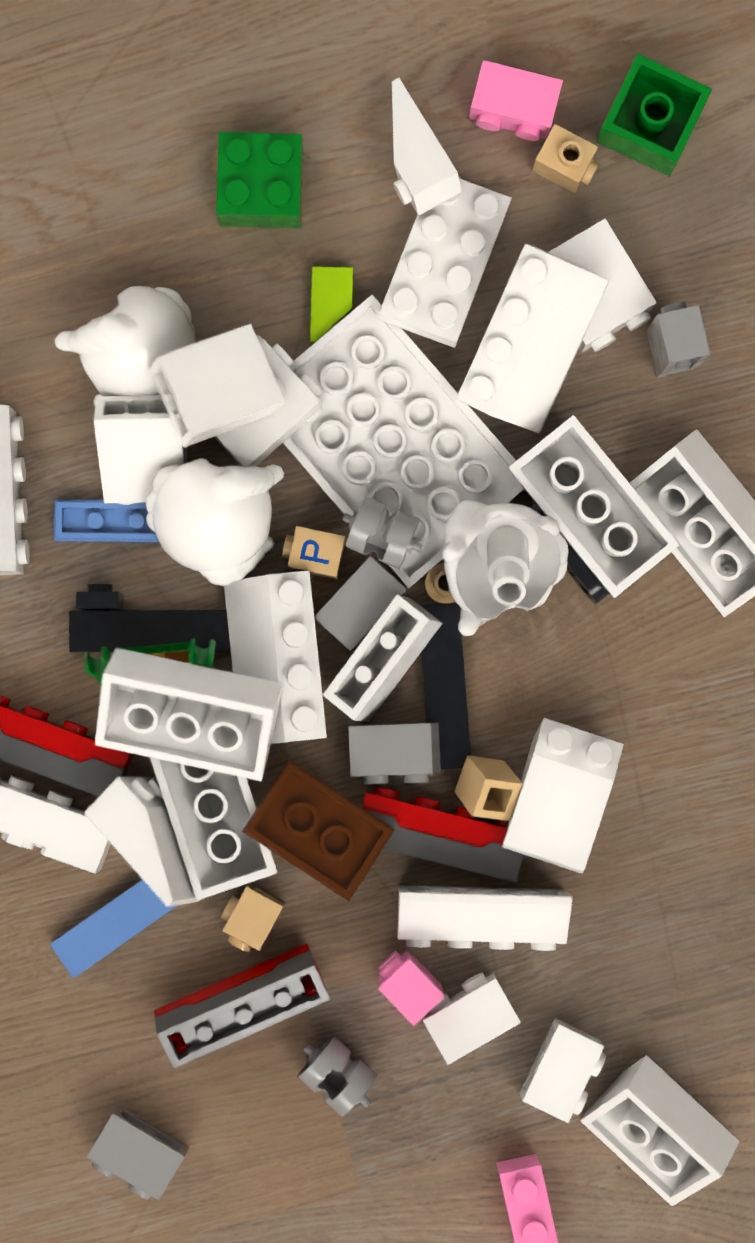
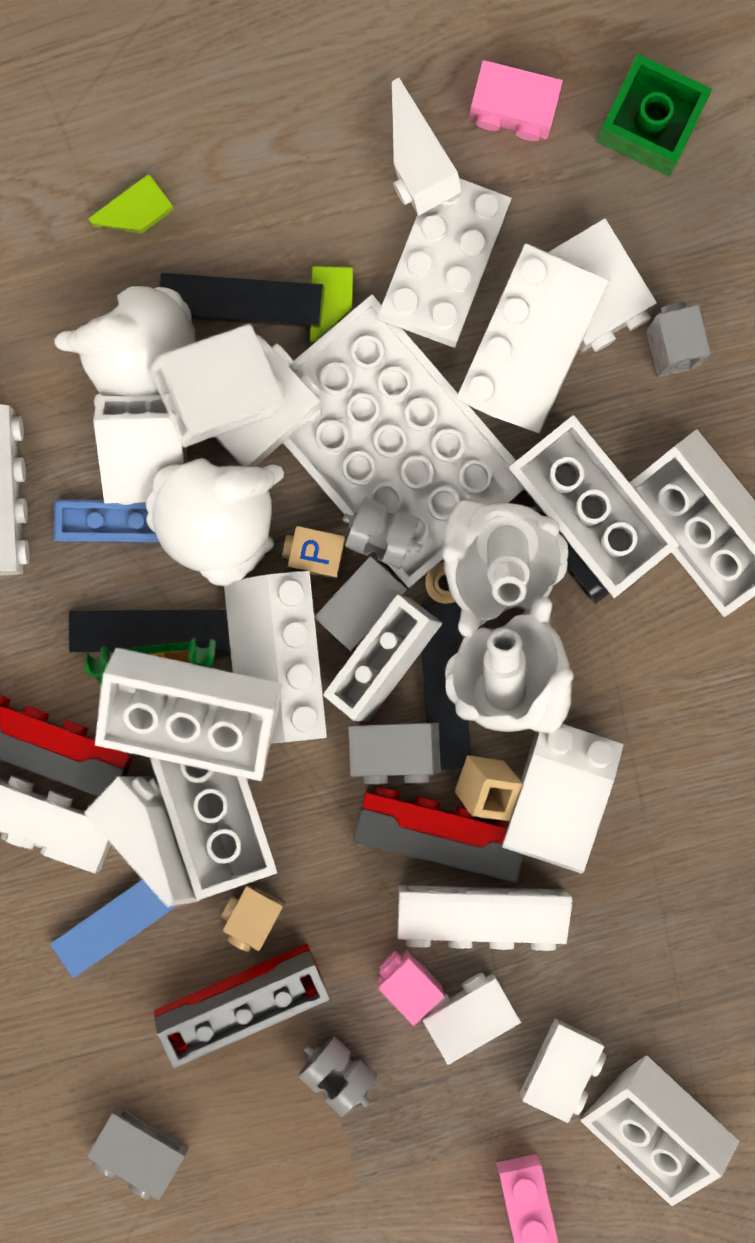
black plate [76,584,123,611] -> none
green brick [216,132,303,228] -> none
reddish brown tile [241,760,395,901] -> none
tan brick [532,124,600,194] -> none
none -> lime tile [88,174,175,234]
none -> black tile [160,273,325,328]
none -> white piece [445,596,573,733]

